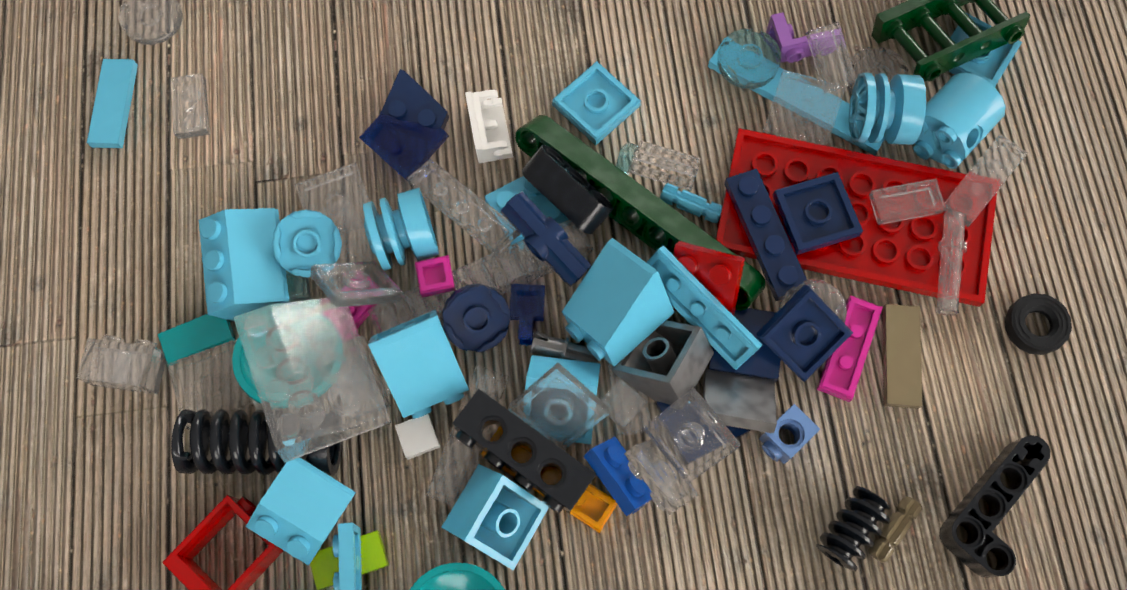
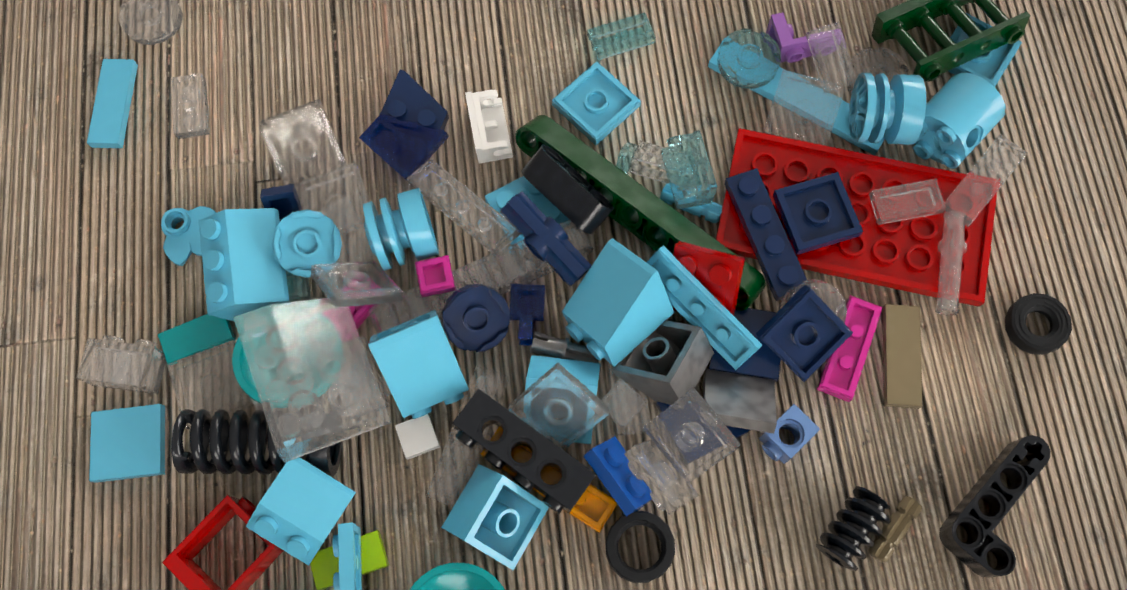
none -> medium azure tile [89,404,165,483]
none -> medium azure plate [161,206,217,266]
none -> clear slope [260,99,347,186]
none -> dark blue tile [260,184,303,221]
none -> clear light blue tile [587,12,656,61]
none -> black tyre [605,511,675,583]
none -> clear light blue hinge [661,130,717,209]

